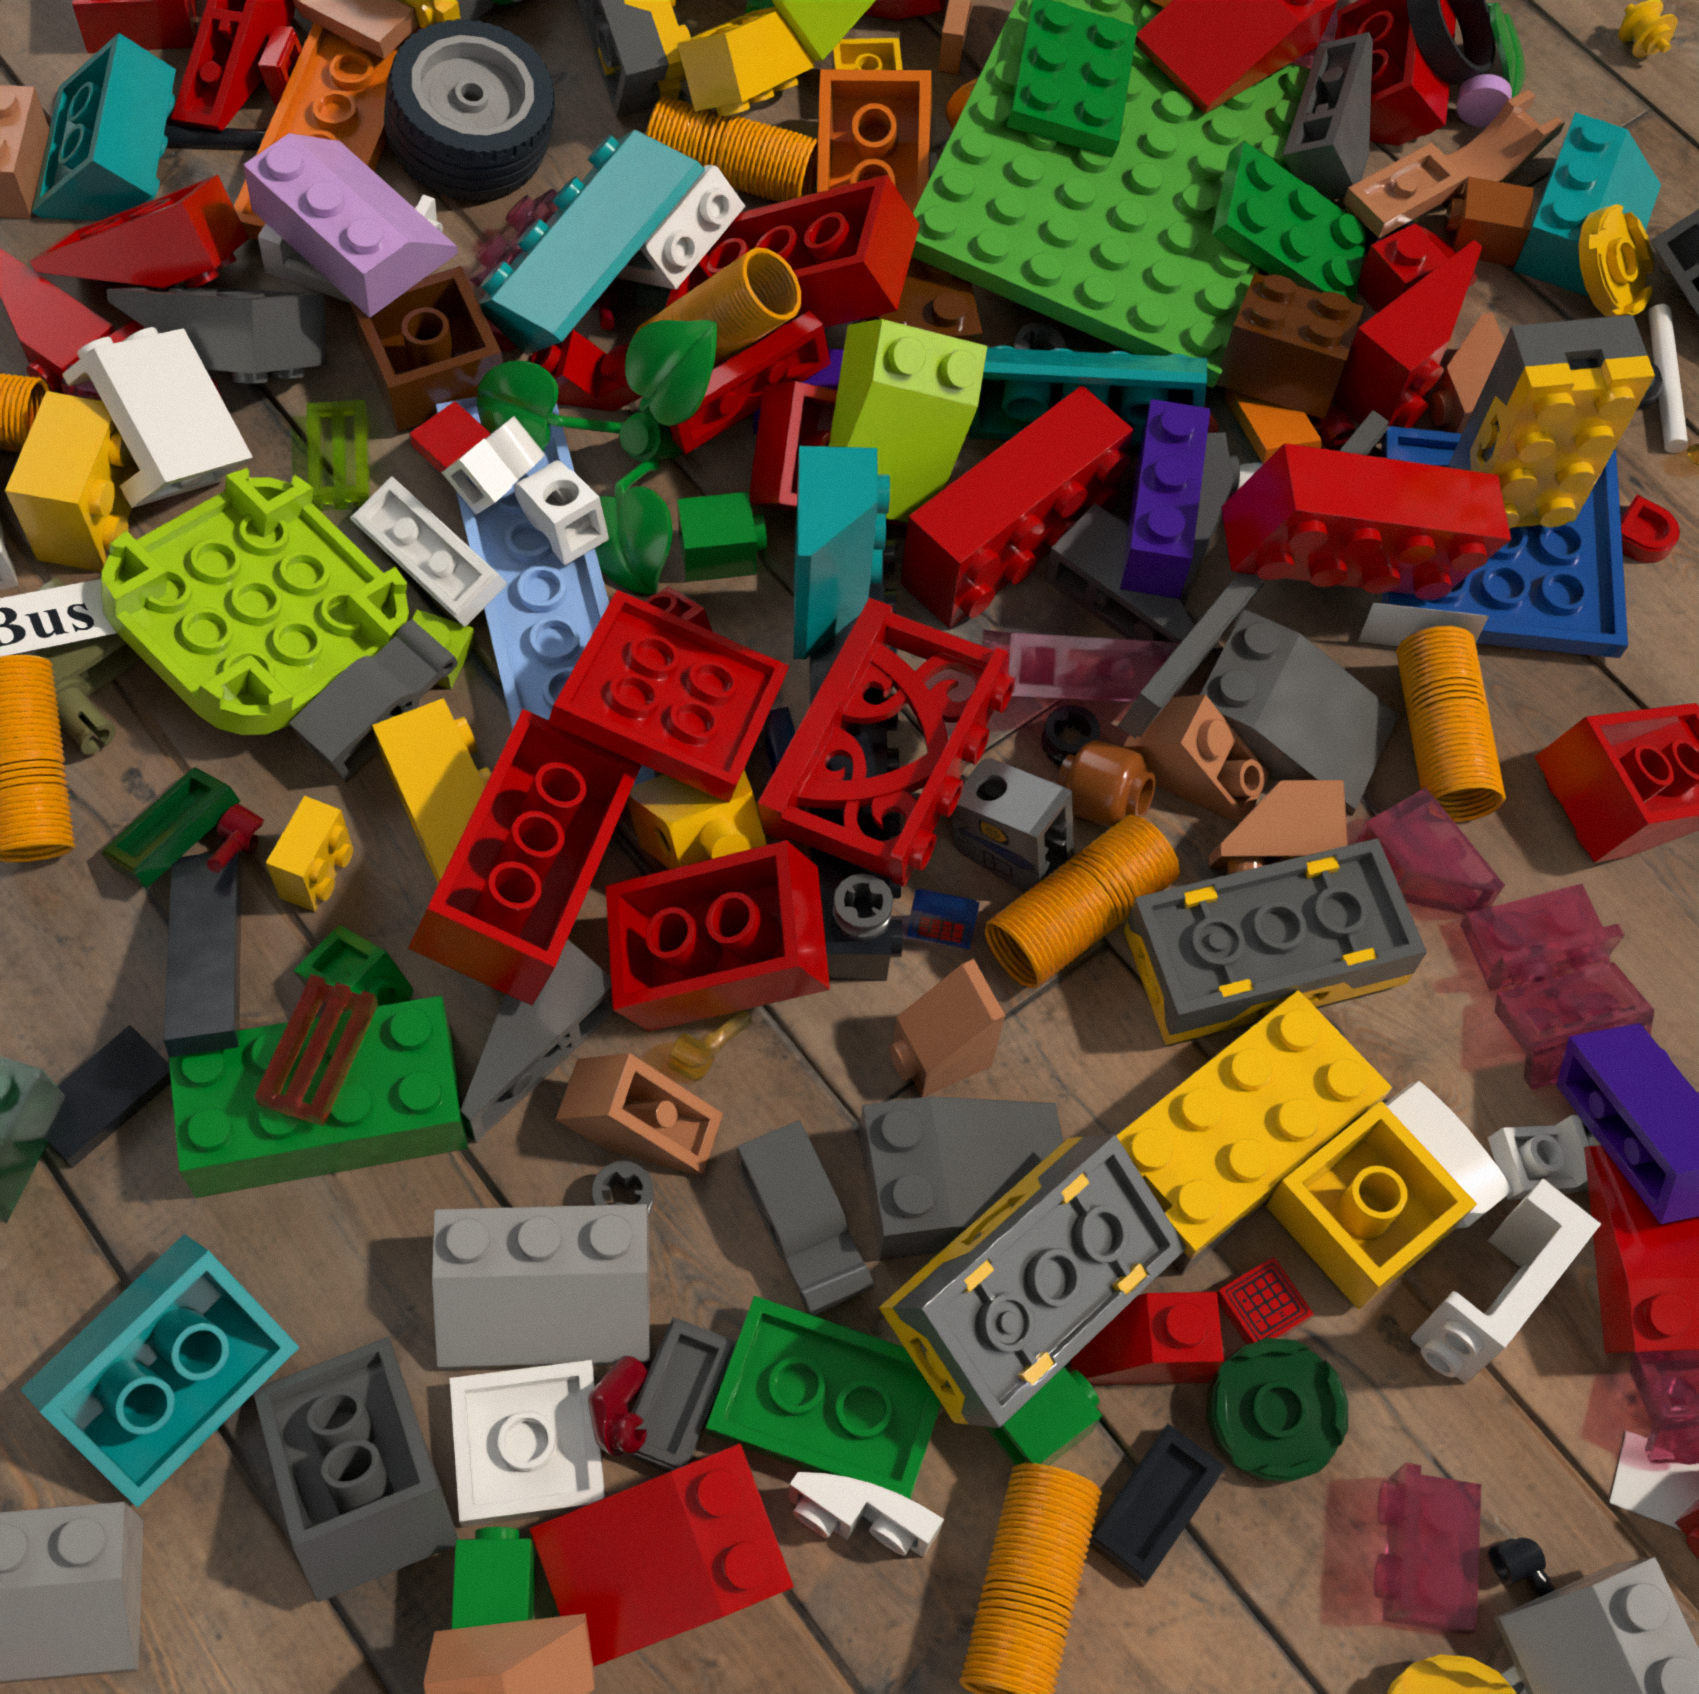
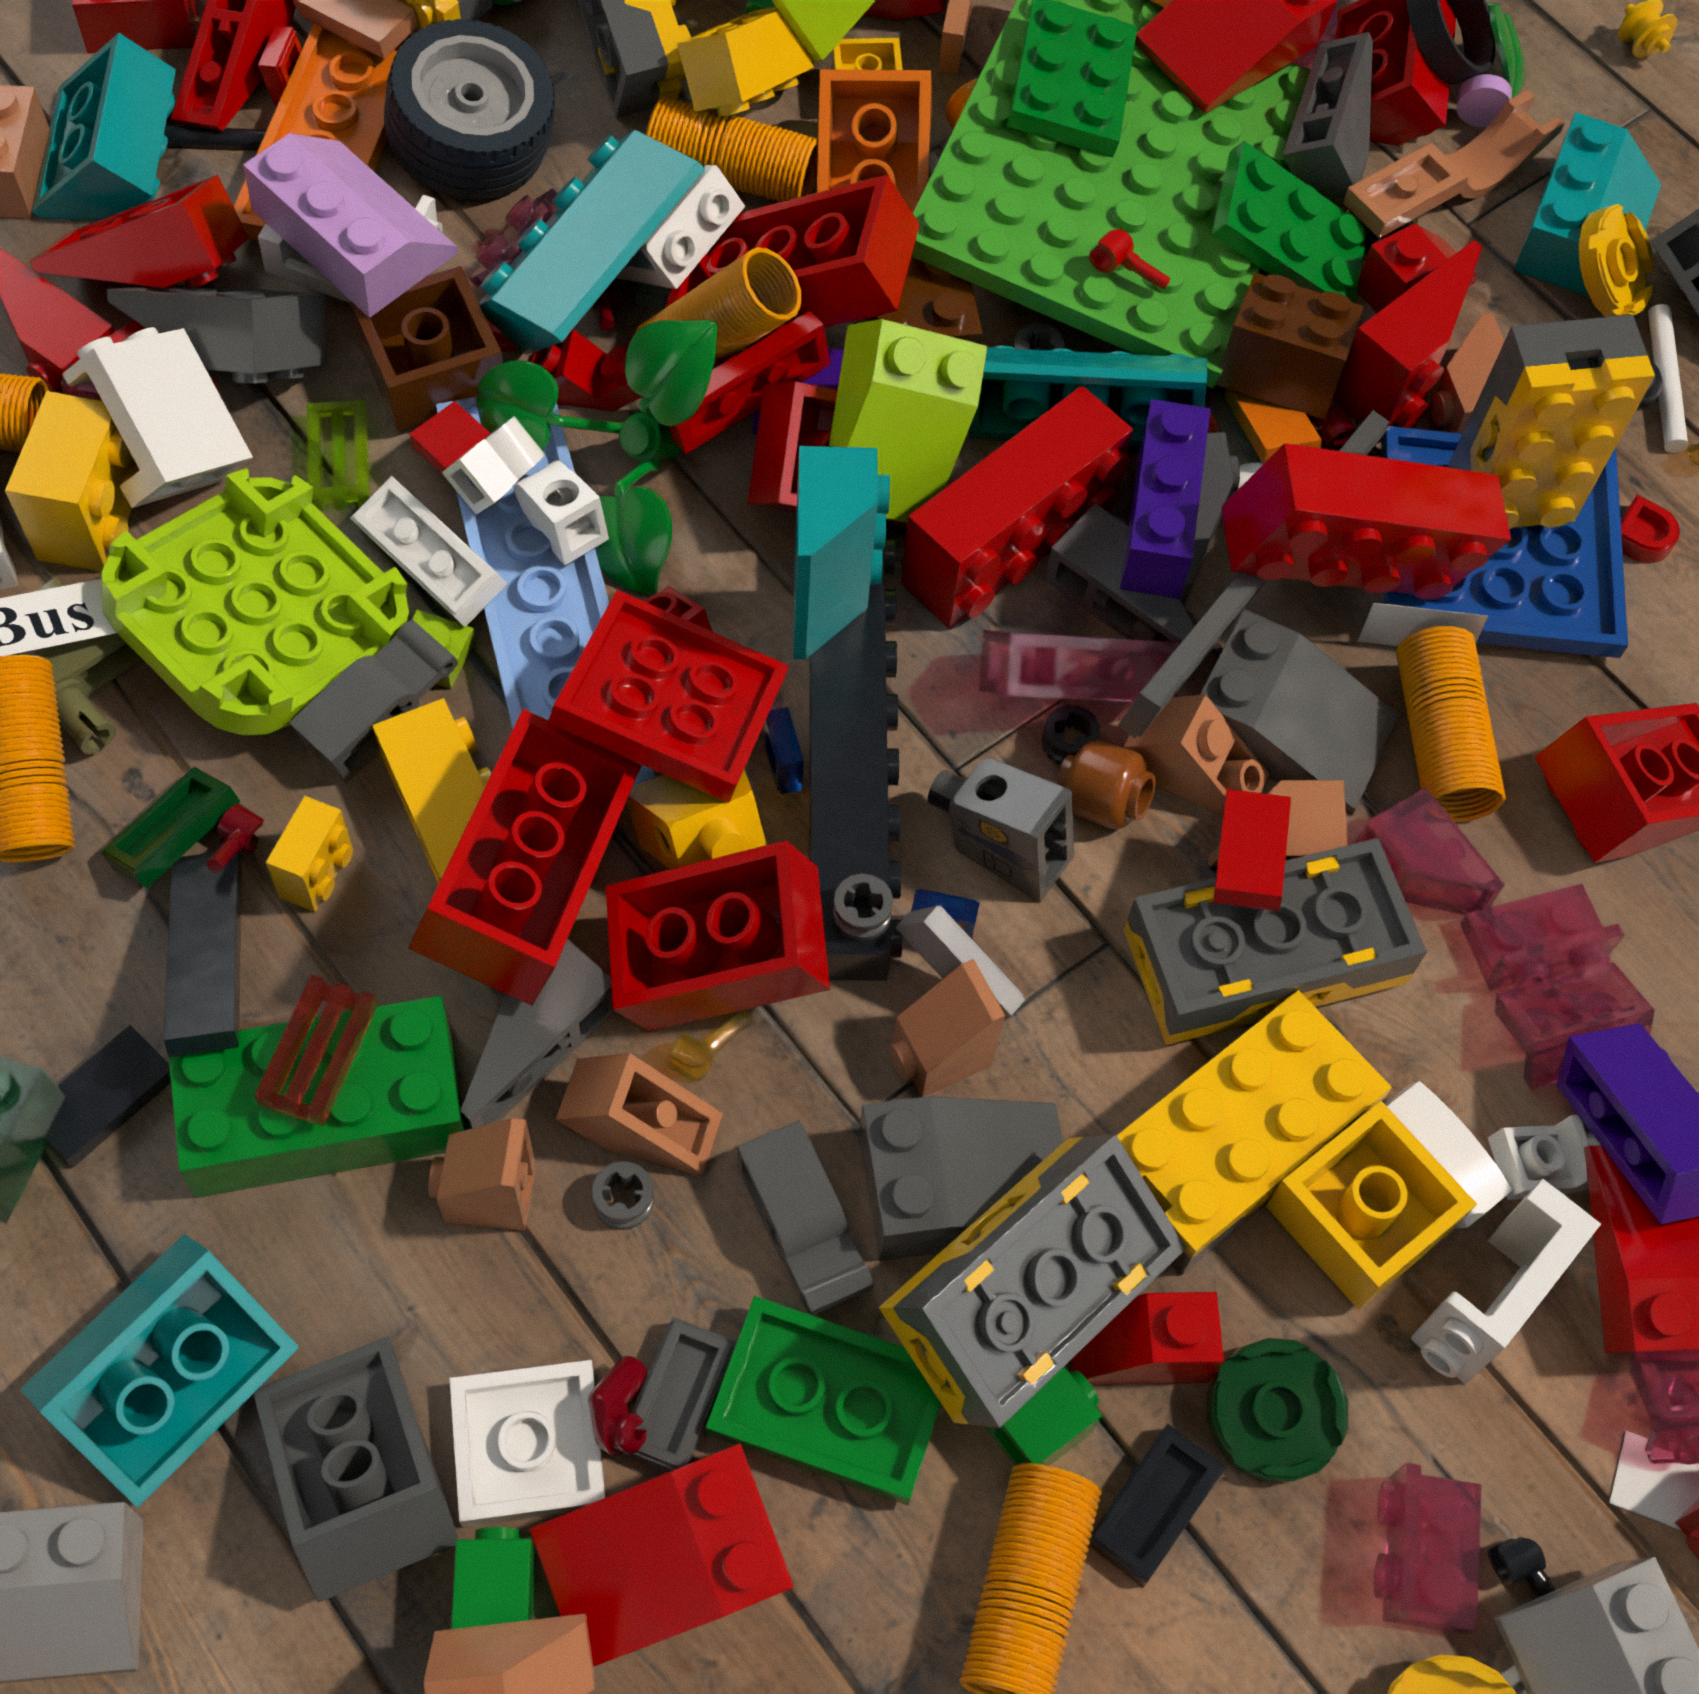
green bracket [293,924,414,1012] -> none
light grey slope [432,1204,650,1371] -> none
green brick [677,492,767,582] -> none
red fence [758,597,1015,887] -> none
white slope [788,1472,944,1557] -> none
light orange piece [984,814,1180,989] -> none
tile [1217,1256,1314,1345] -> none
dark orange brick [1444,176,1534,266] -> none
none -> nougat slope [428,1118,536,1231]
none -> light grey tile [895,905,1025,1017]
none -> red hand [1089,229,1171,290]
none -> red tile [1213,789,1291,911]

